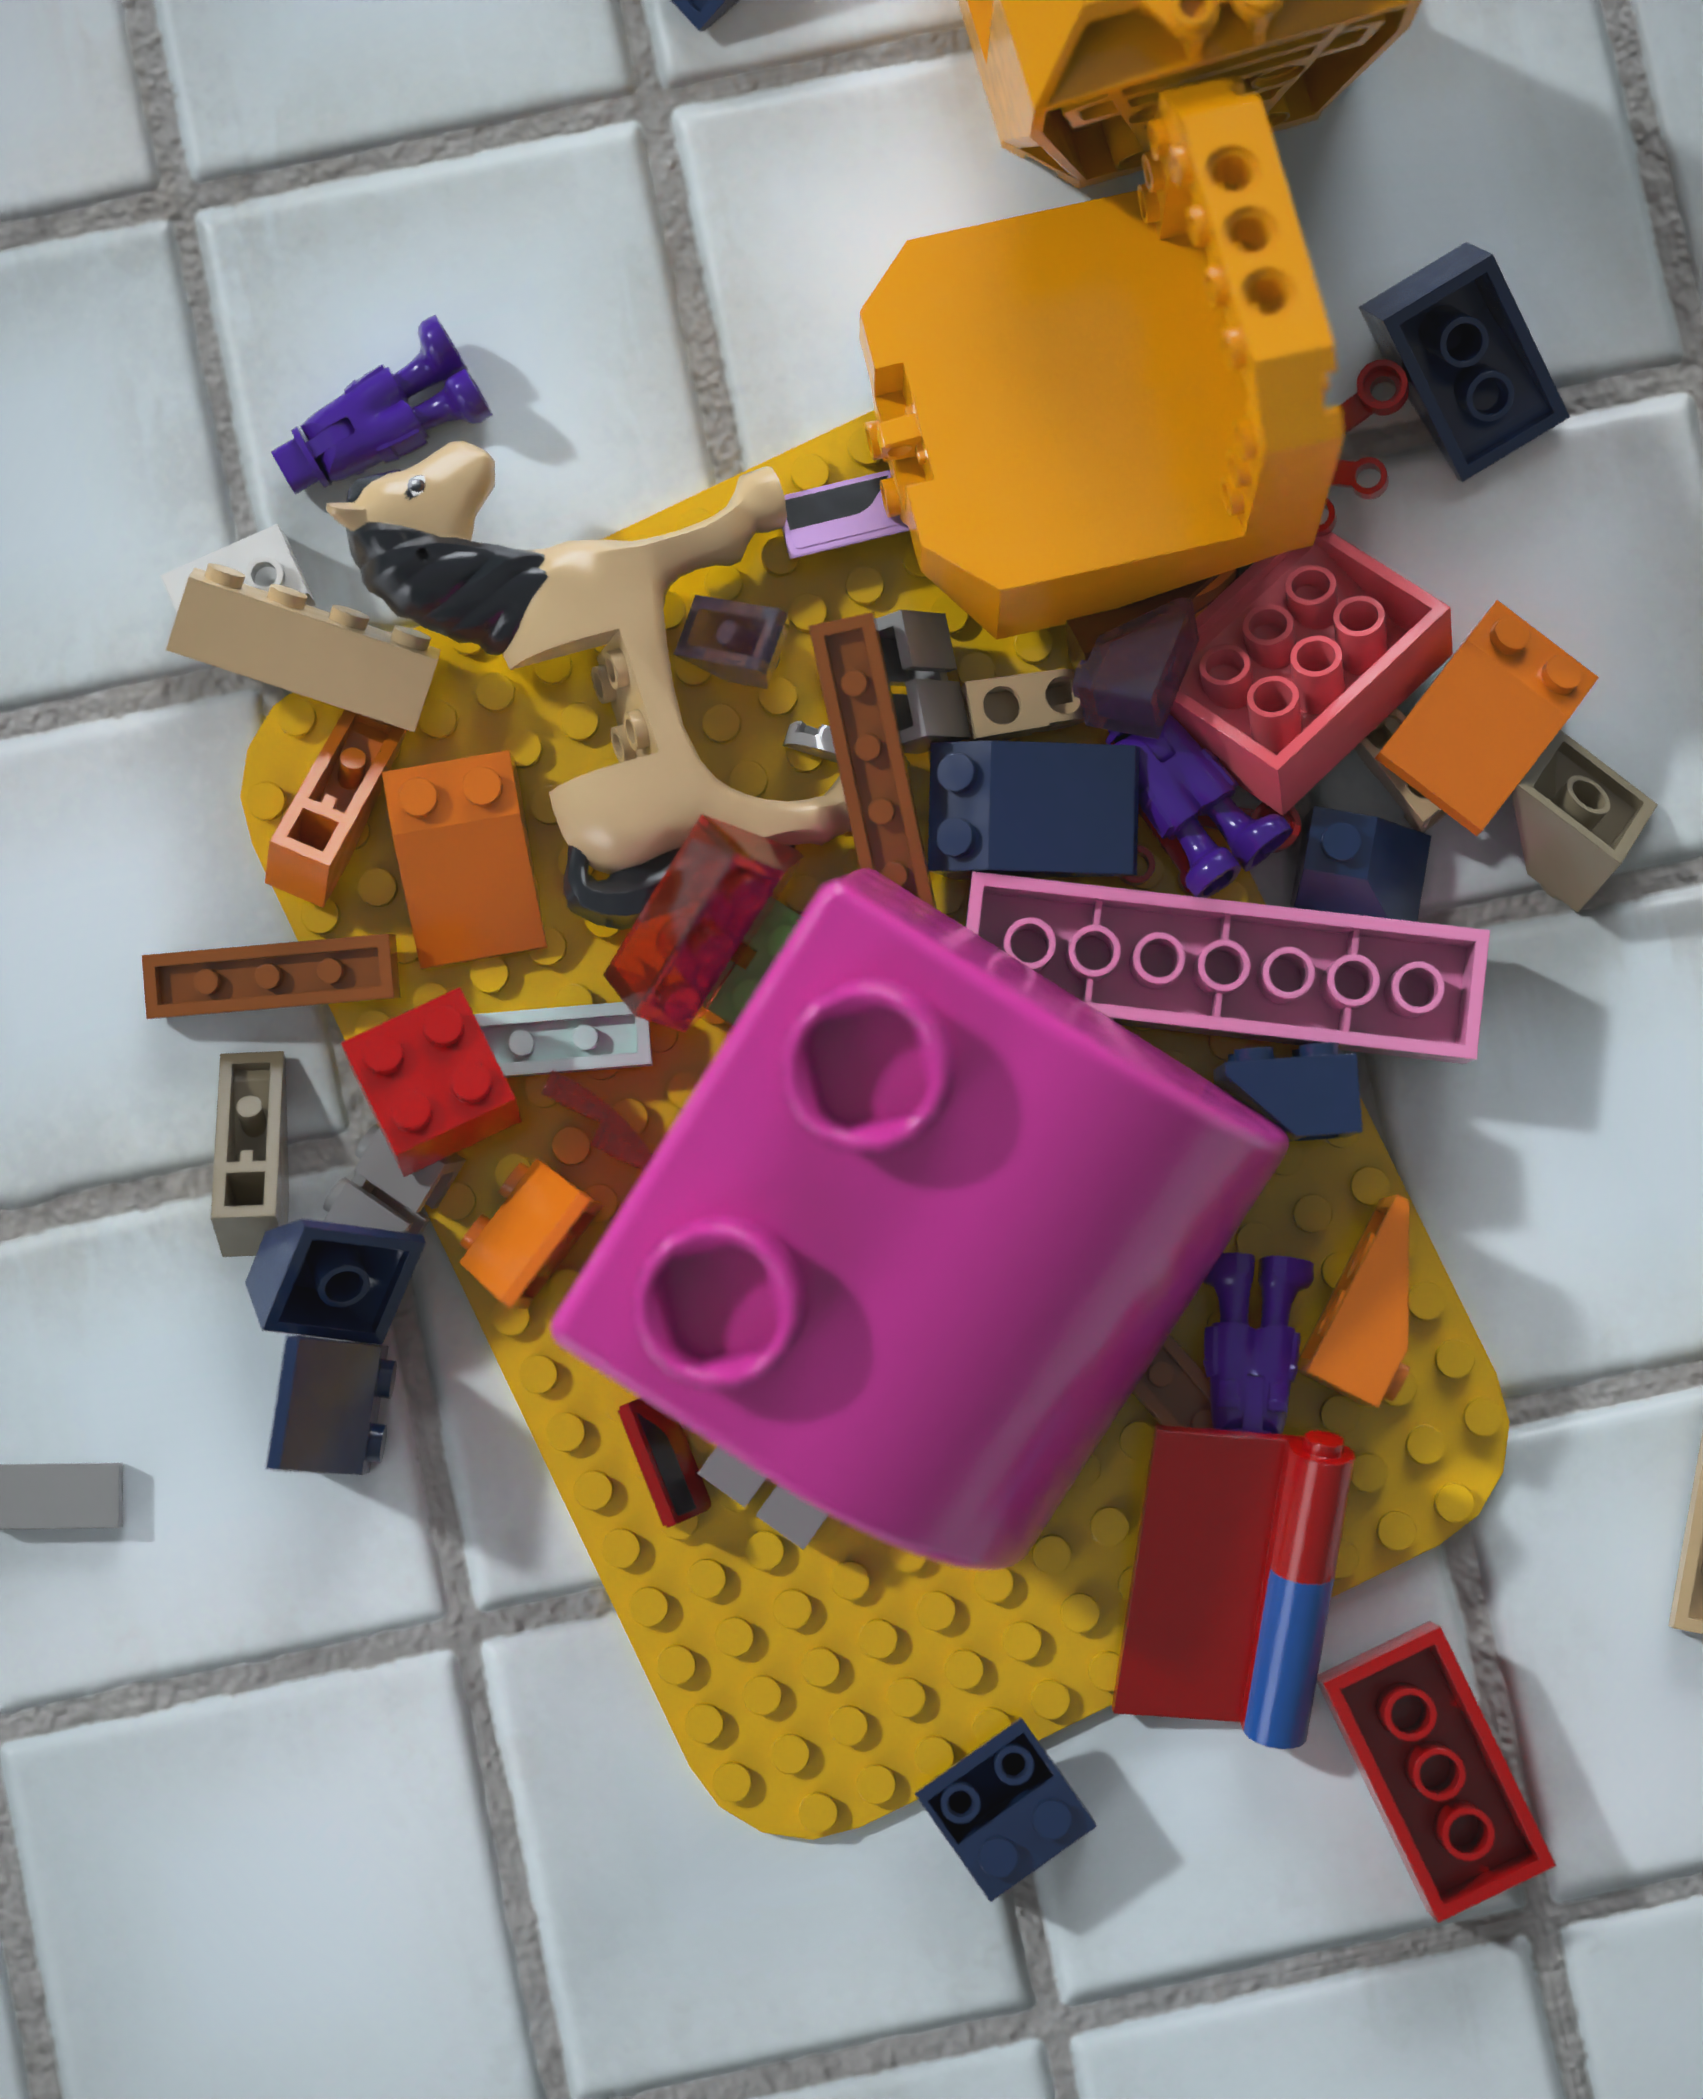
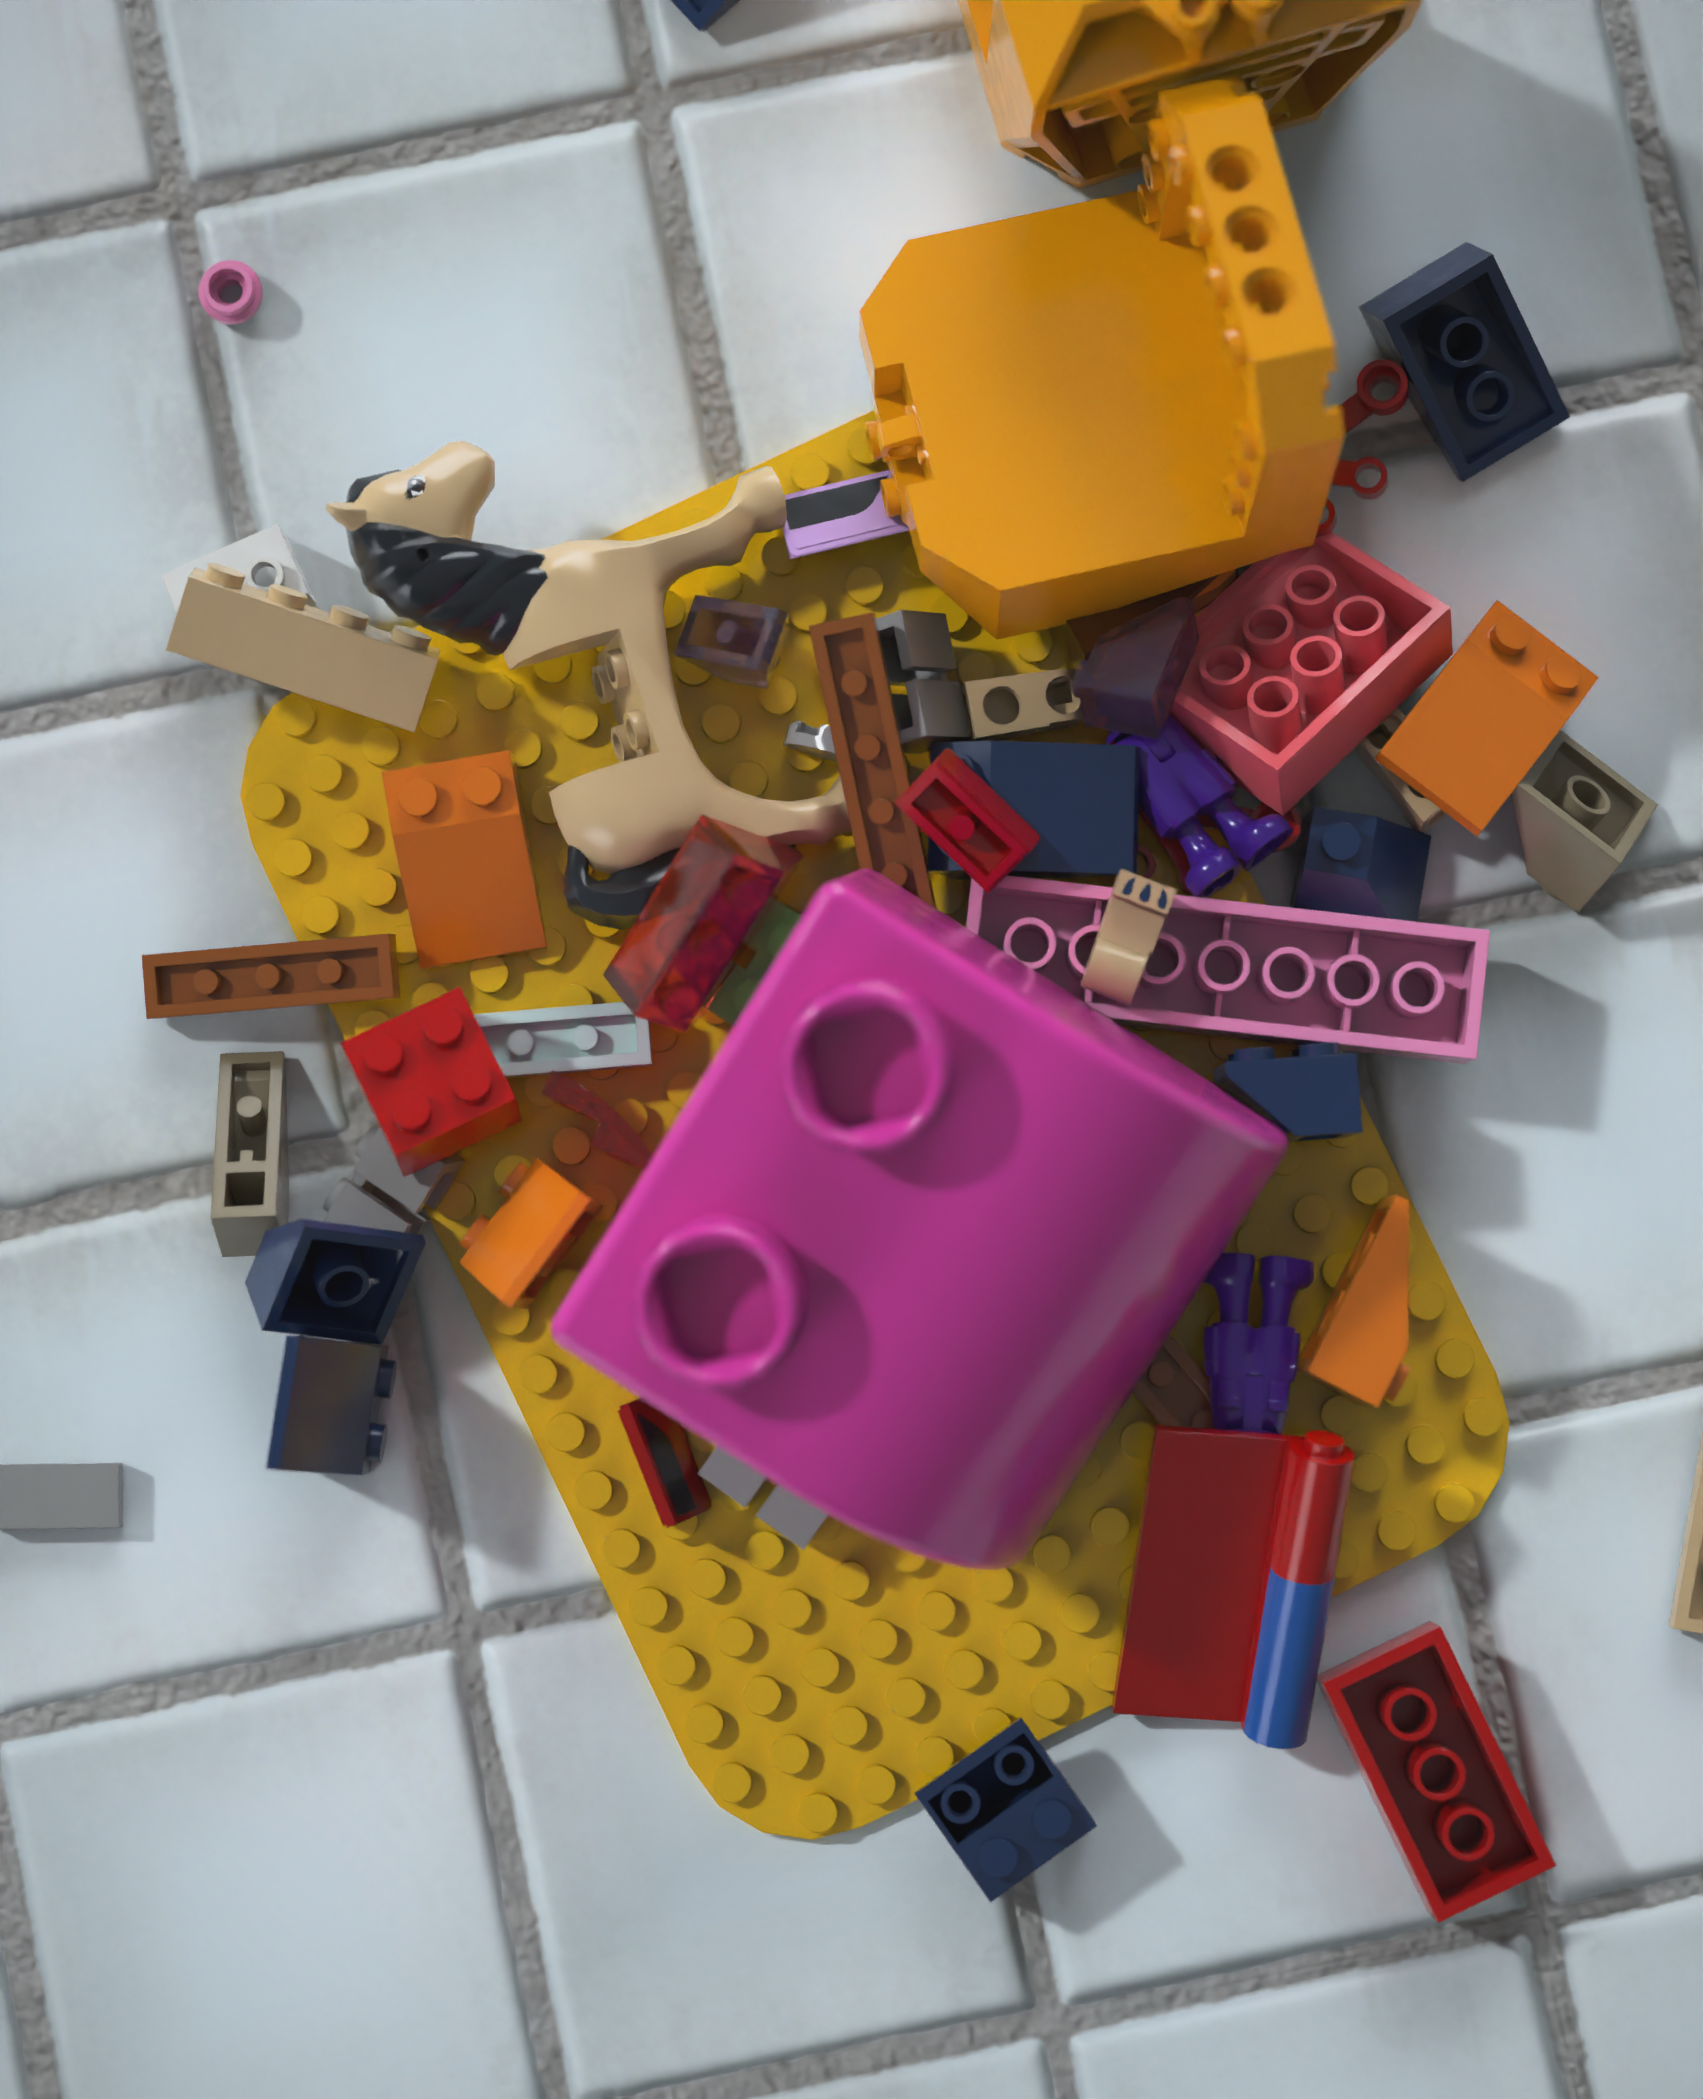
orange slope [265,709,407,908] -> none
dark purple piece [271,315,493,494] -> none
none -> bright pink plate [199,260,263,324]
none -> red slope [894,748,1040,894]
none -> tan leg [1080,869,1177,1005]

